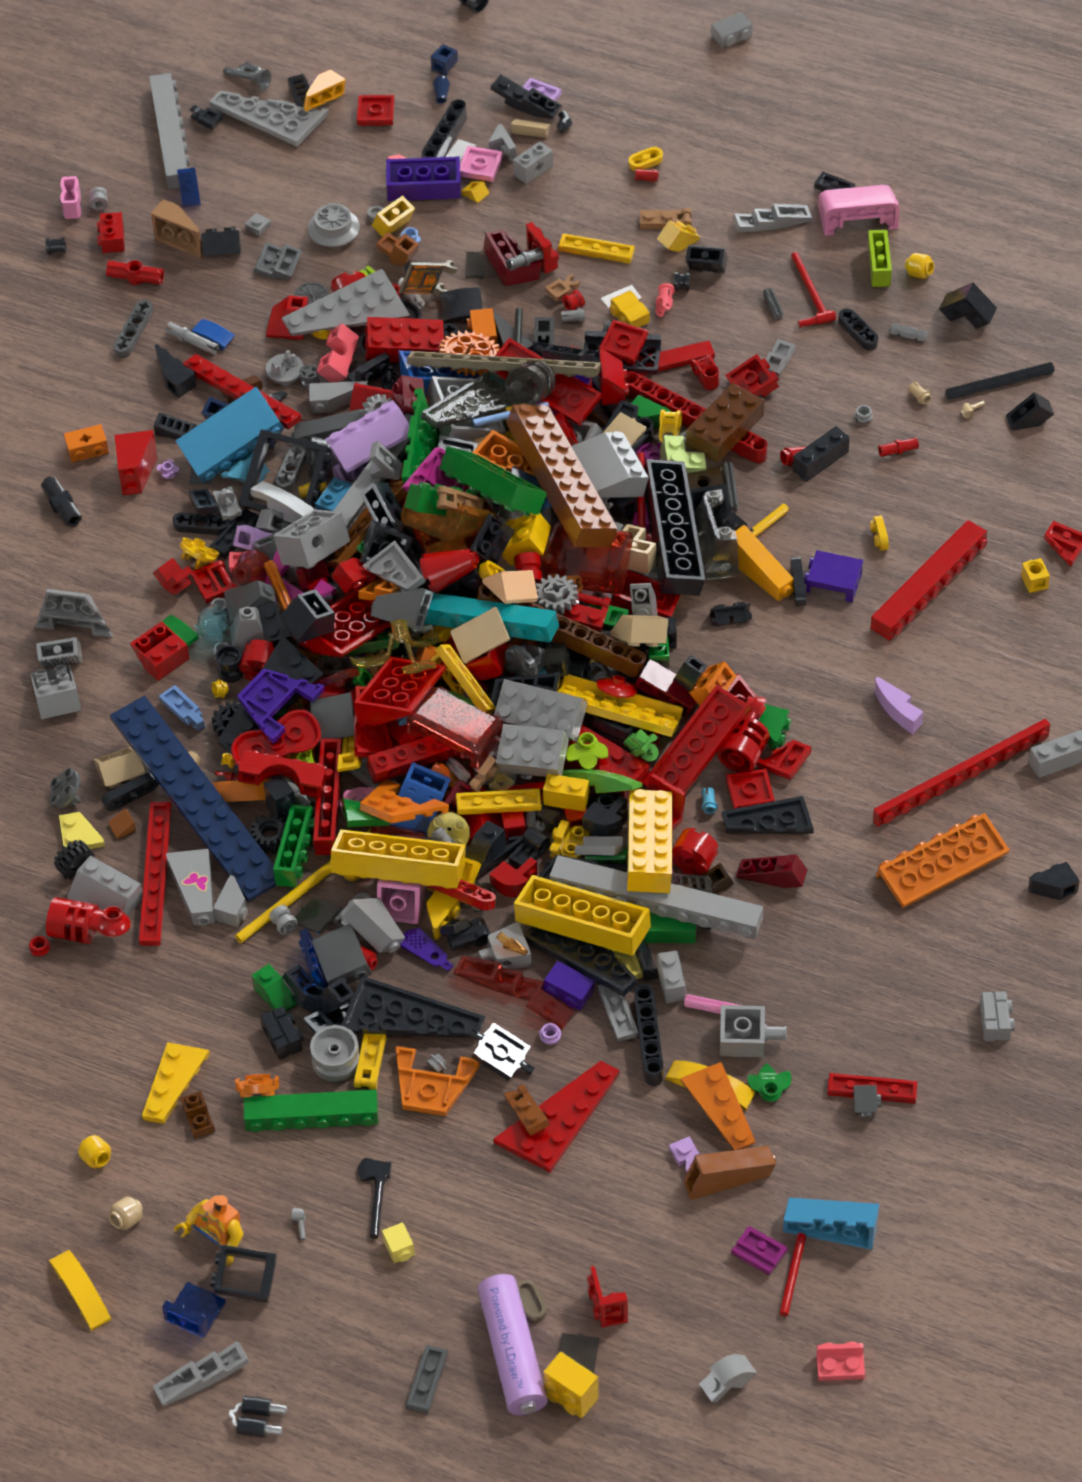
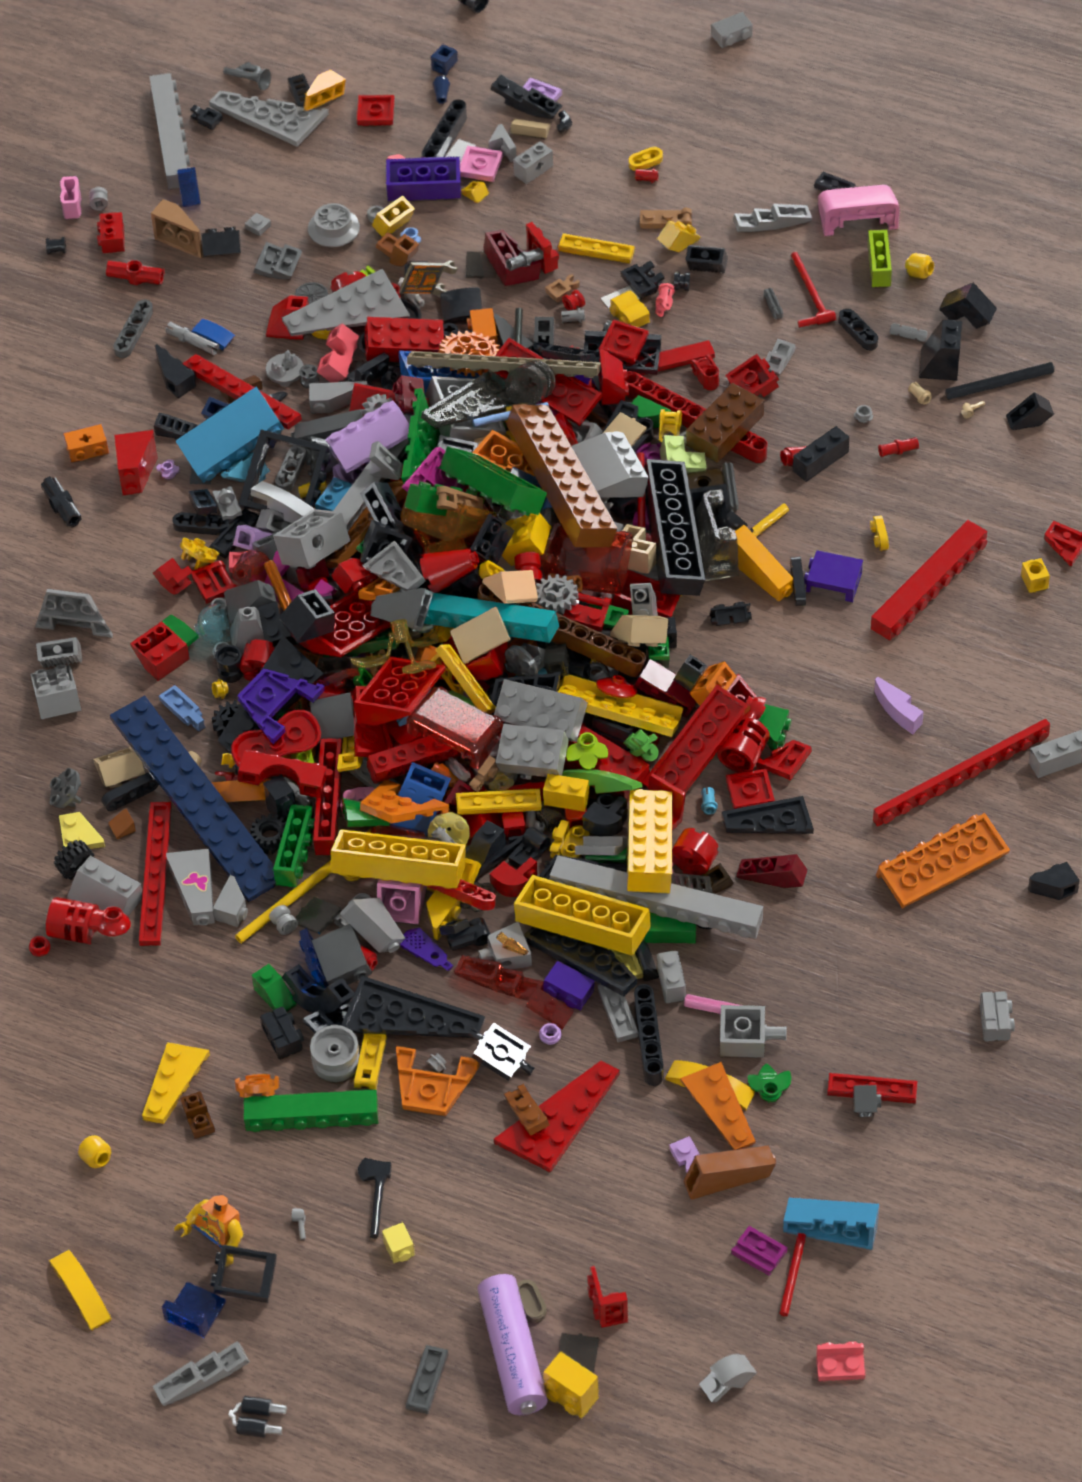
tan head [109,1196,143,1230] -> none
none -> black plate [621,261,665,299]
none -> black slope [919,320,962,381]

